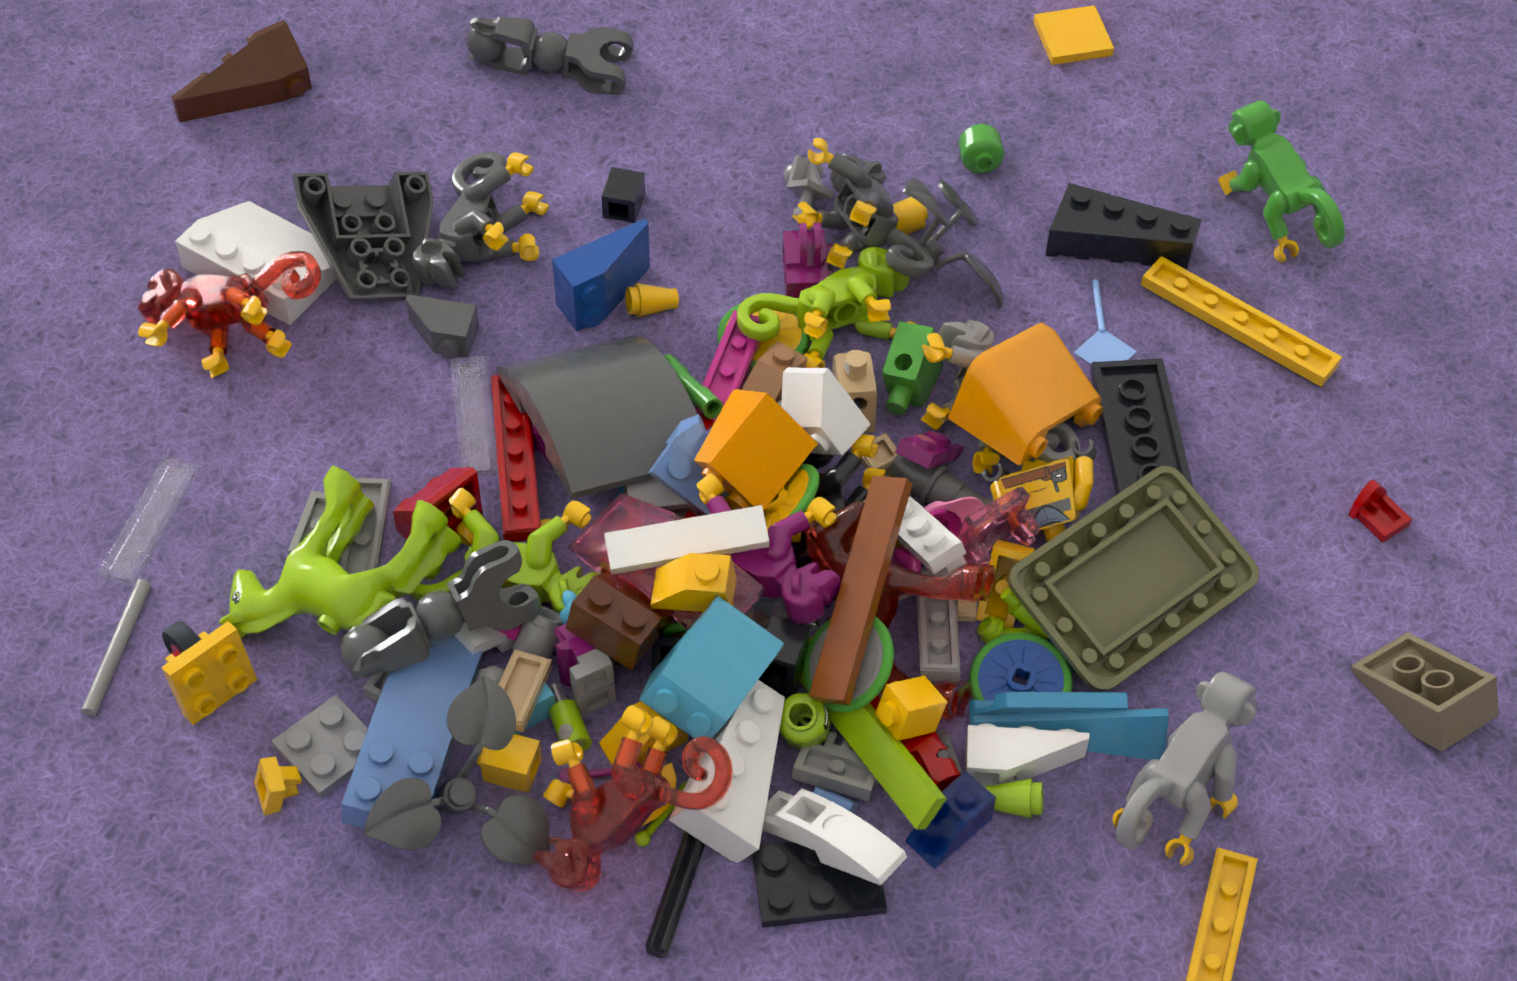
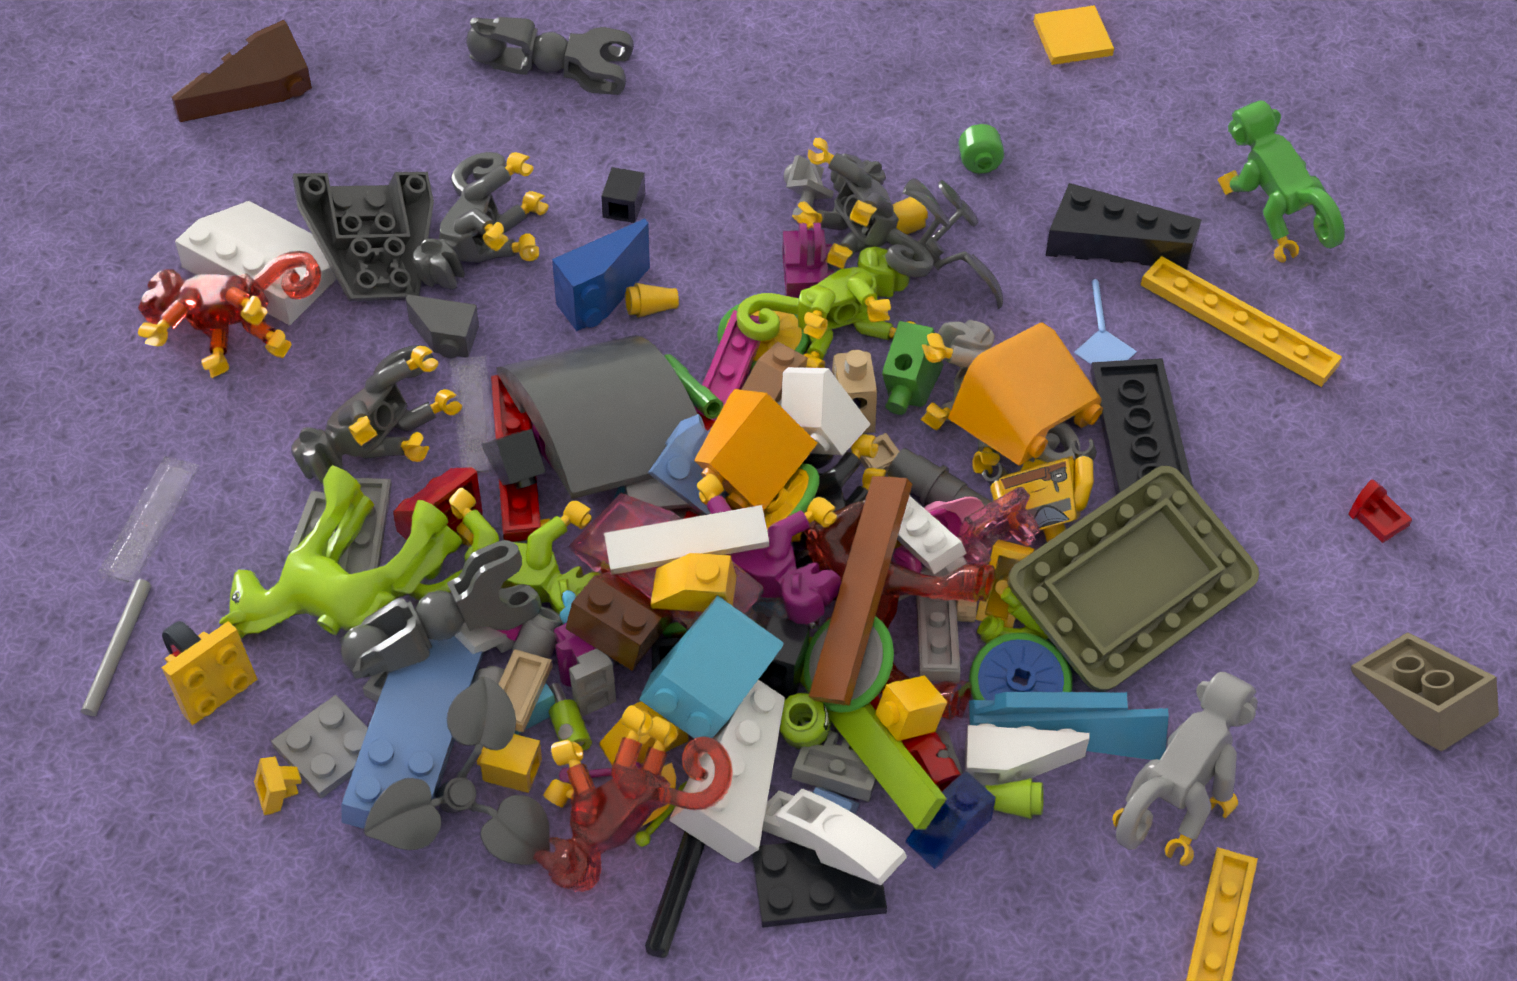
magenta hinge [895,431,964,469] -> none
none -> dark grey animal [291,345,462,483]
none -> black slope [481,429,546,490]

